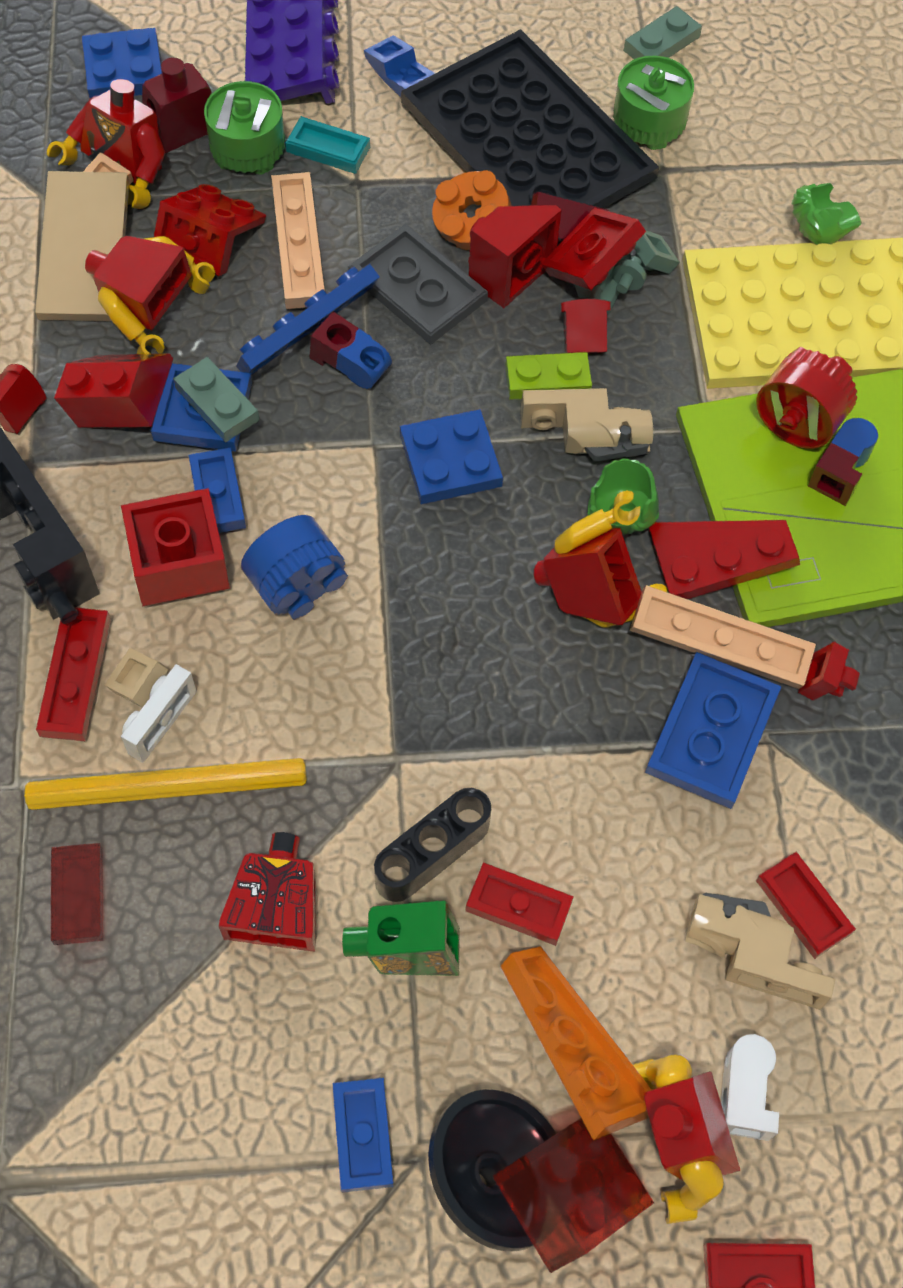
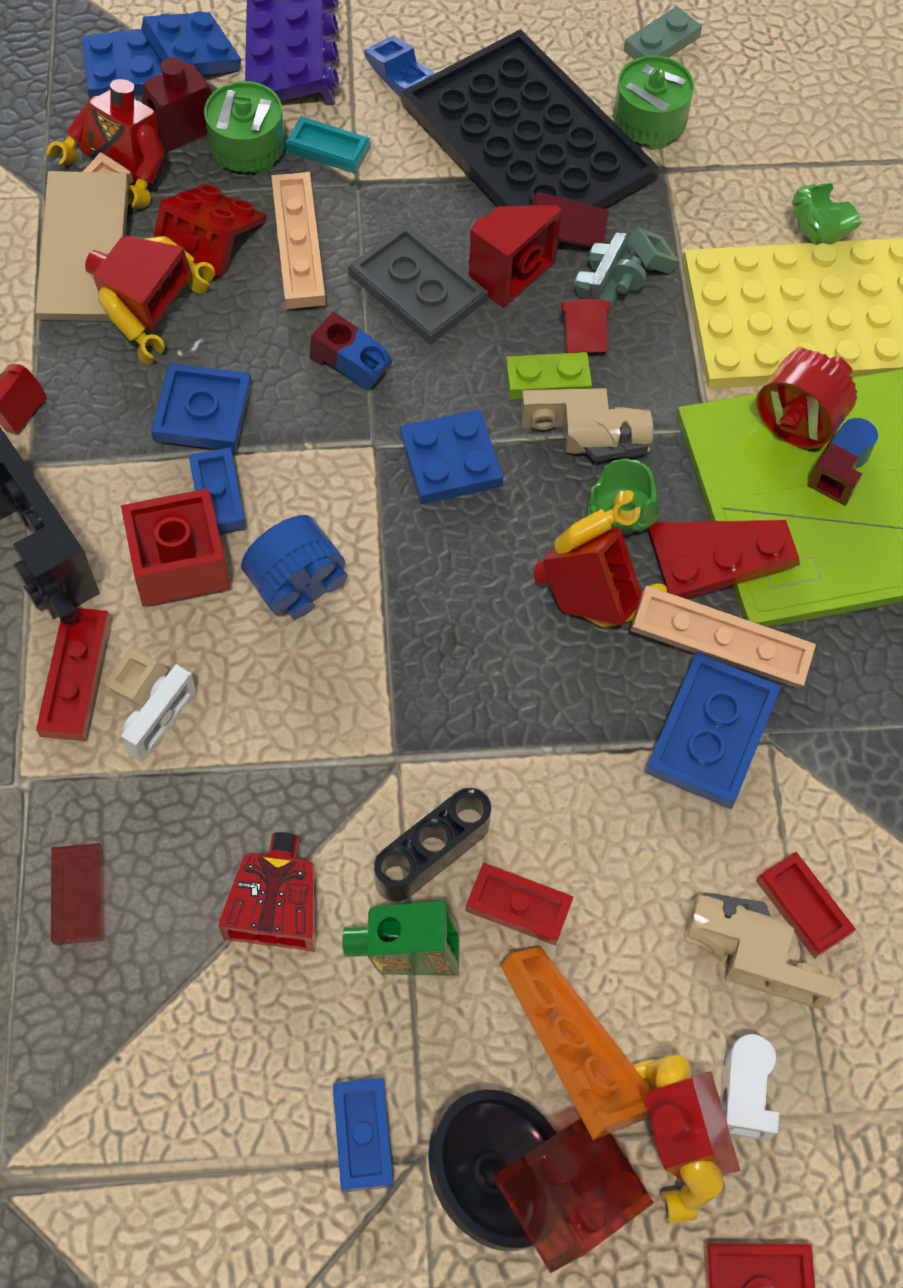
yellow axle [24,758,307,810] -> none
red slope [54,353,173,428] -> none
sand green plate [173,357,259,443] -> none
blue plate [236,264,380,375] -> none
orange plate [432,170,511,250] -> none
red plate [541,208,646,290] -> none
red tile [798,642,860,701] -> none
none -> blue plate [141,11,241,75]

